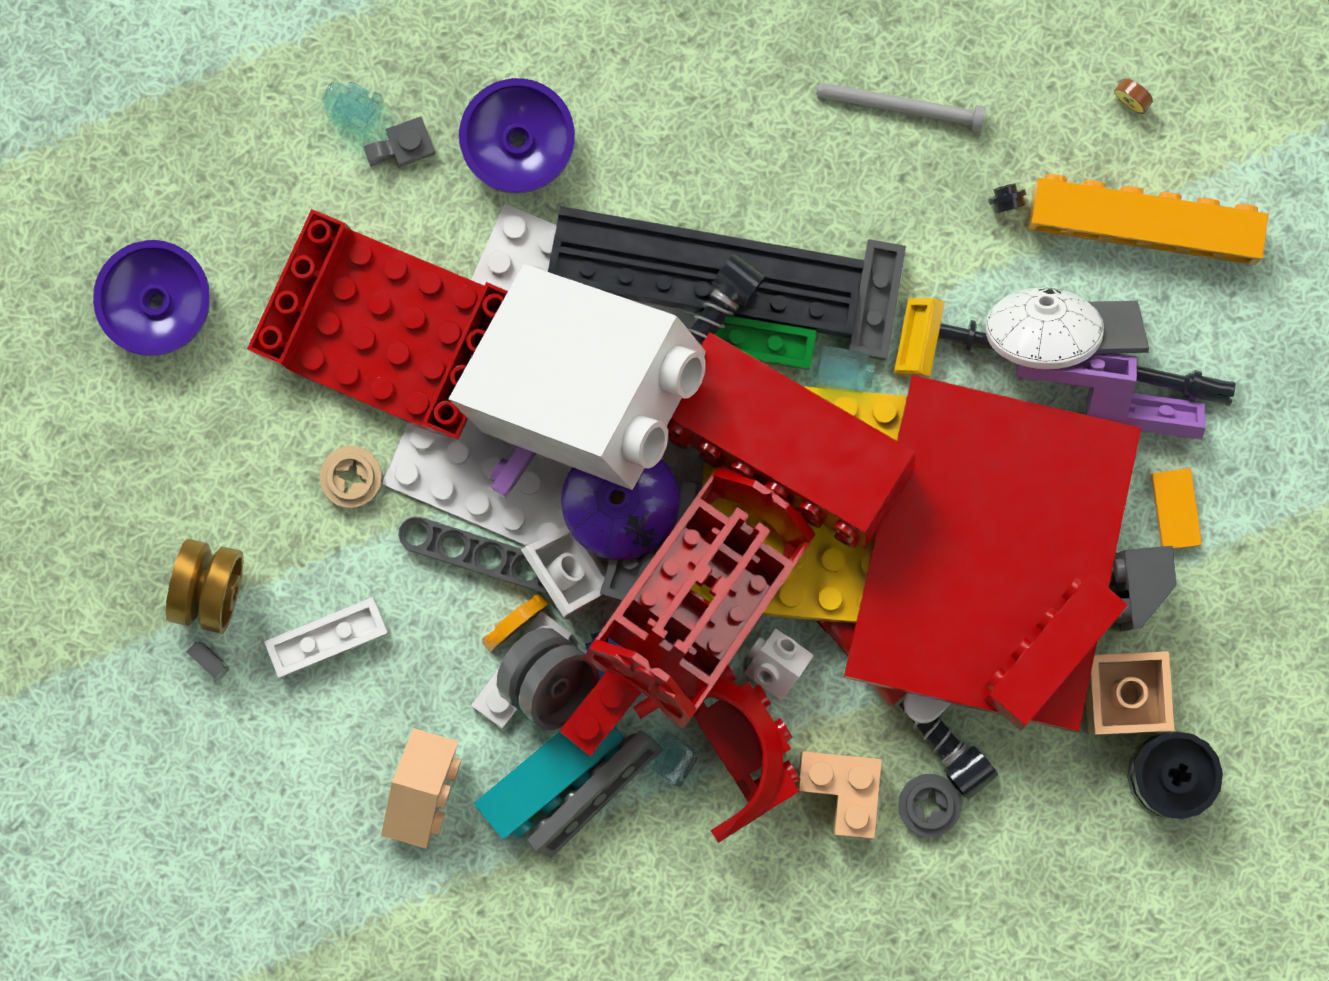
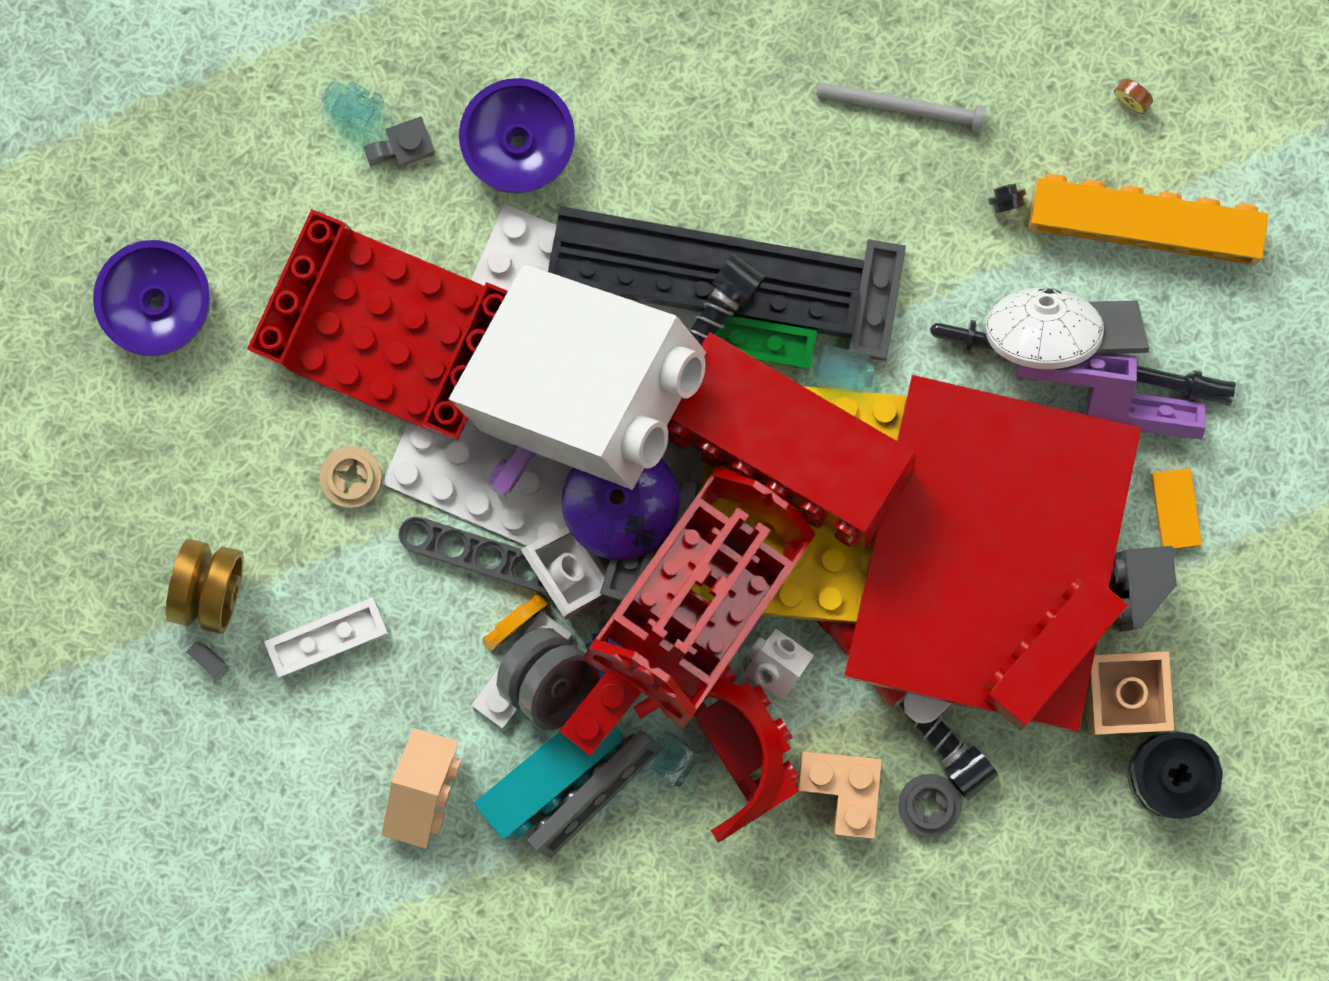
yellow tile [894,298,945,377] -> none

